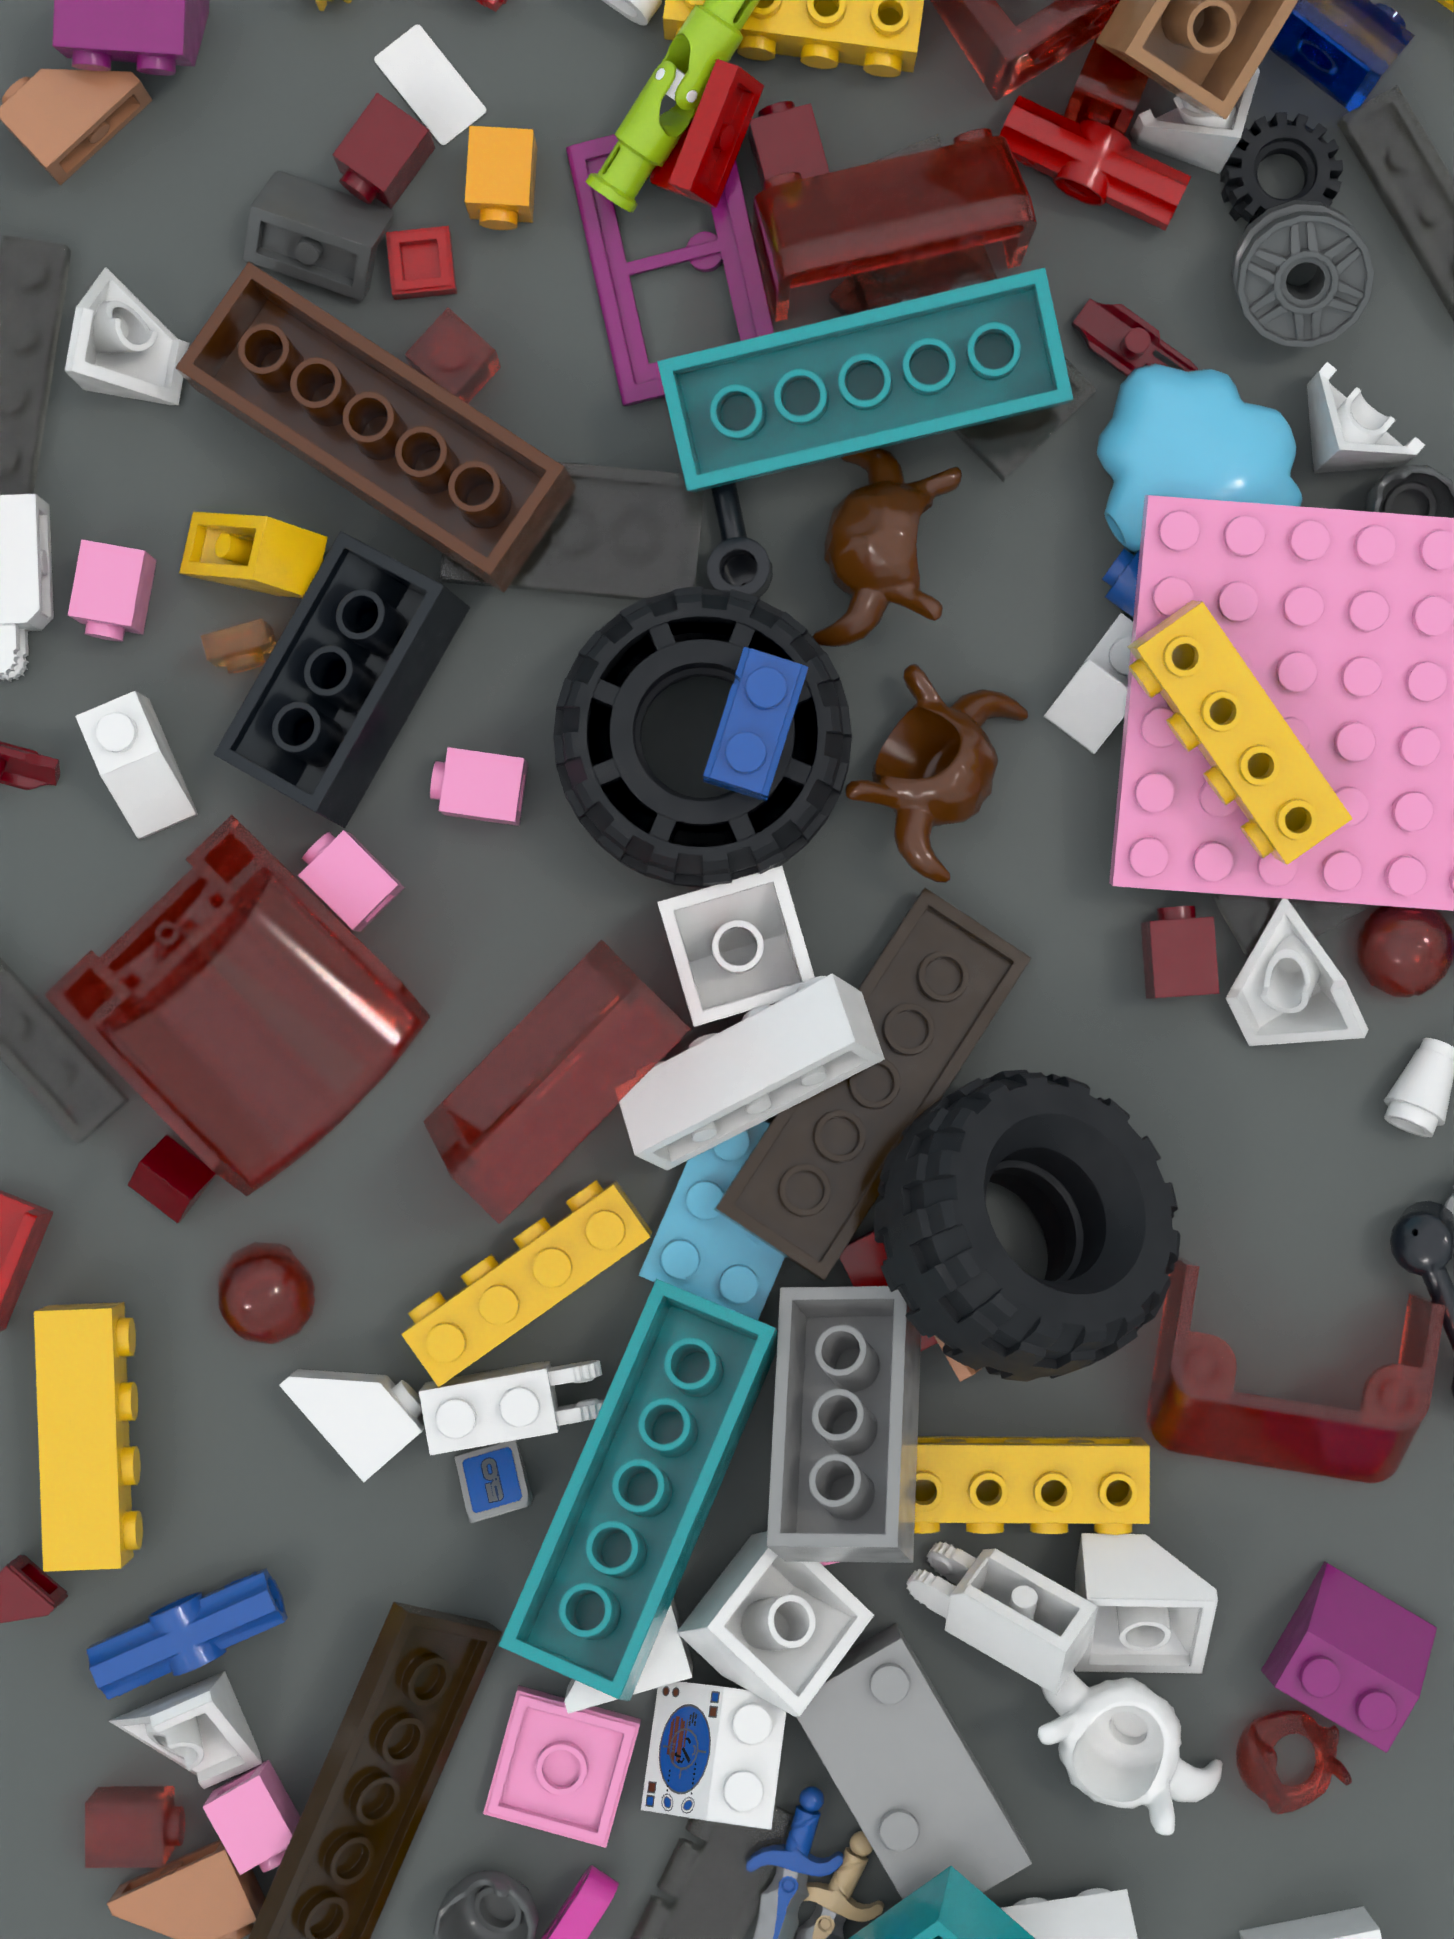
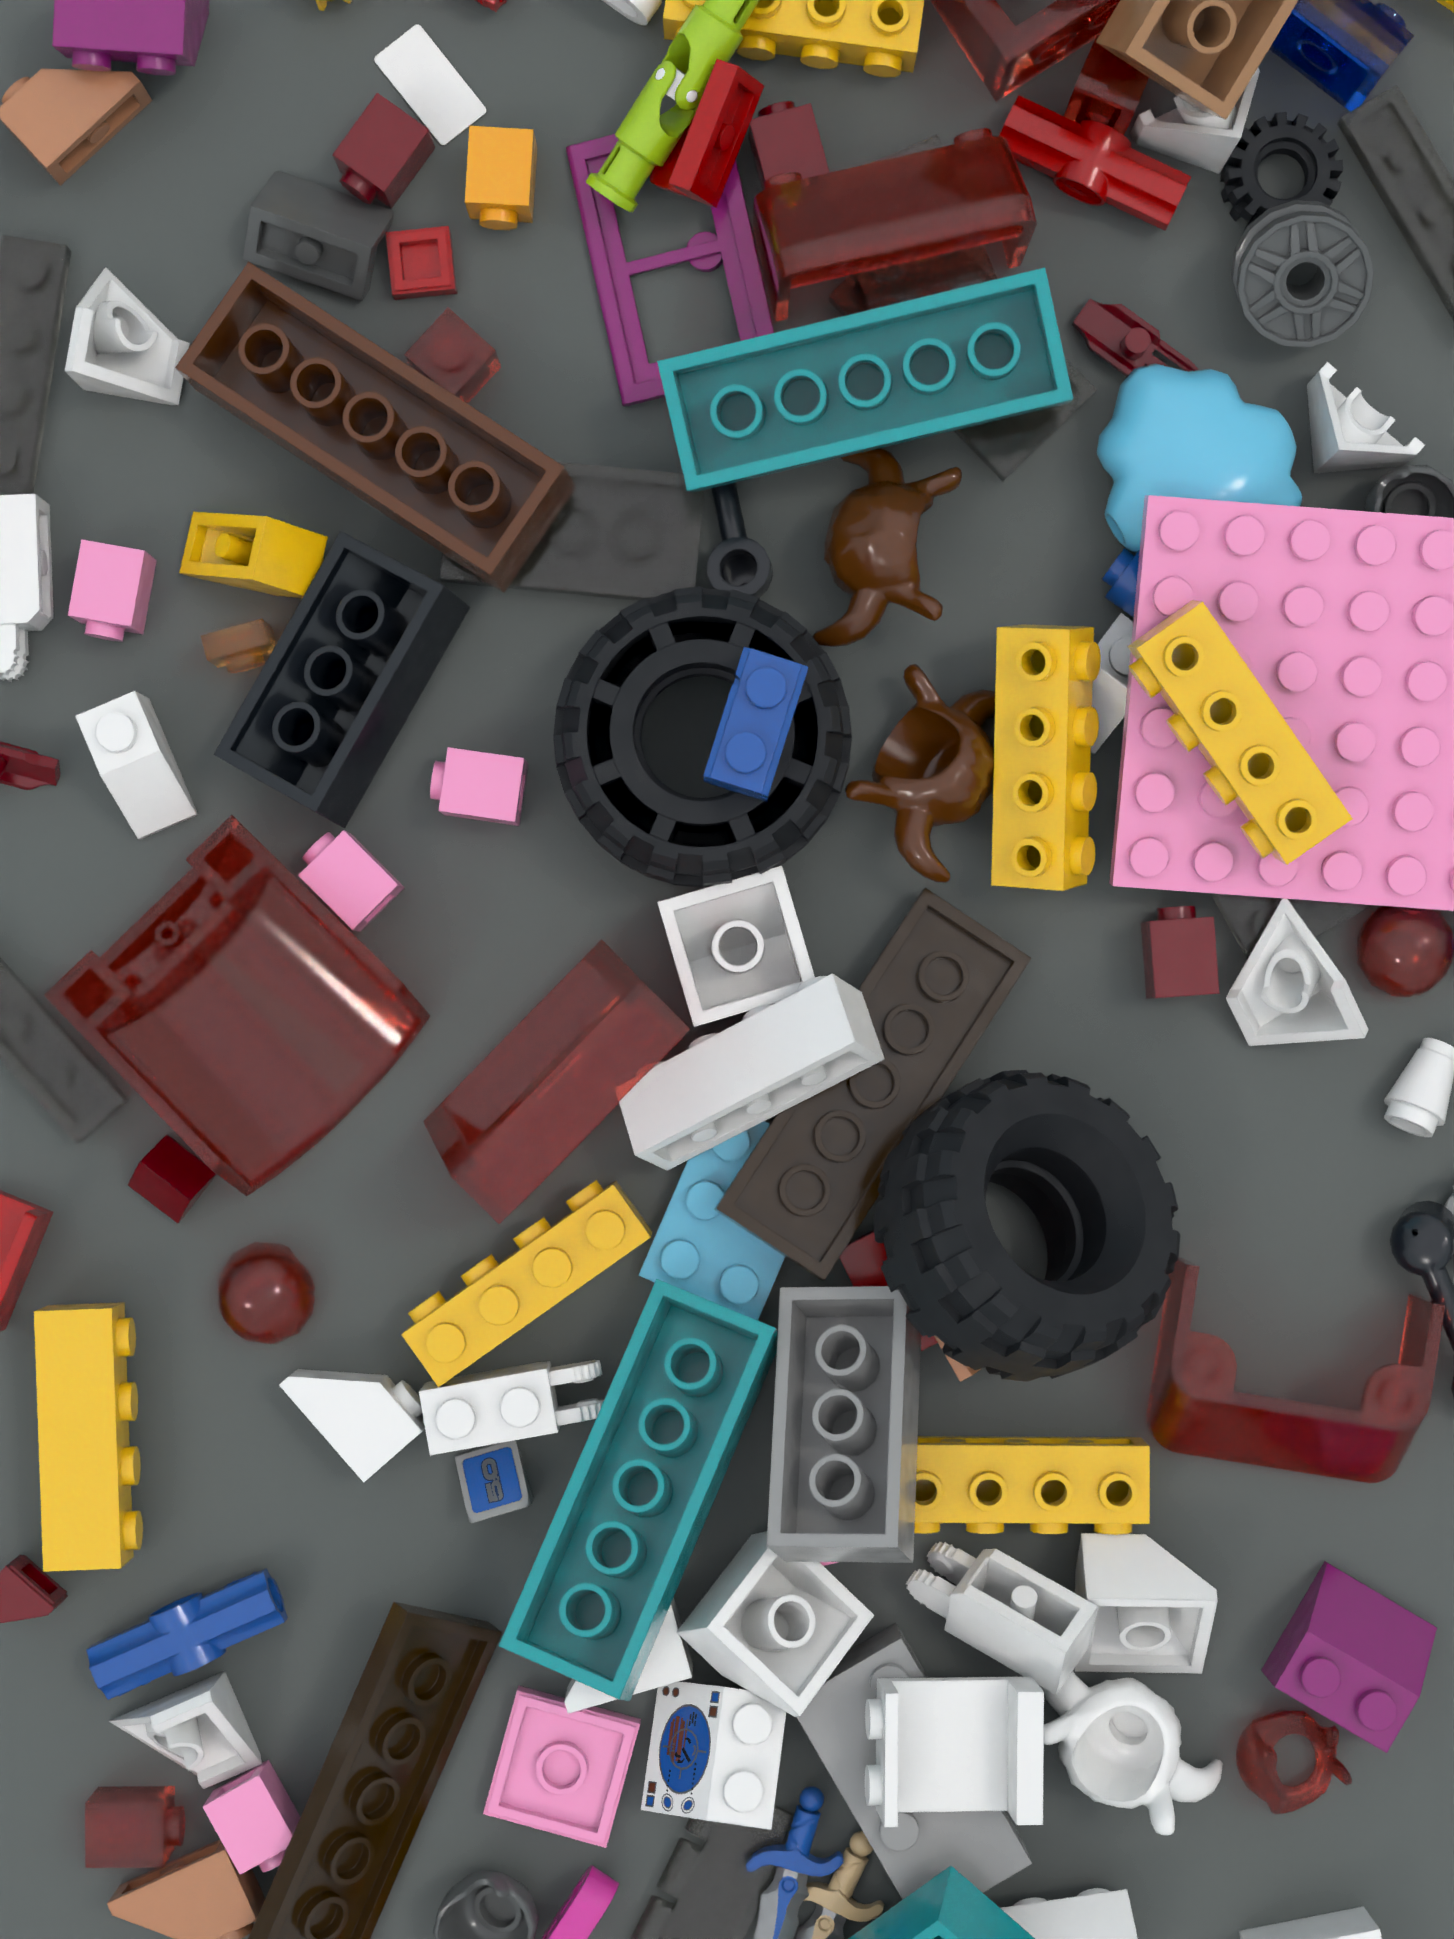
none -> white panel [865,1677,1044,1827]
none -> yellow brick [991,624,1101,891]

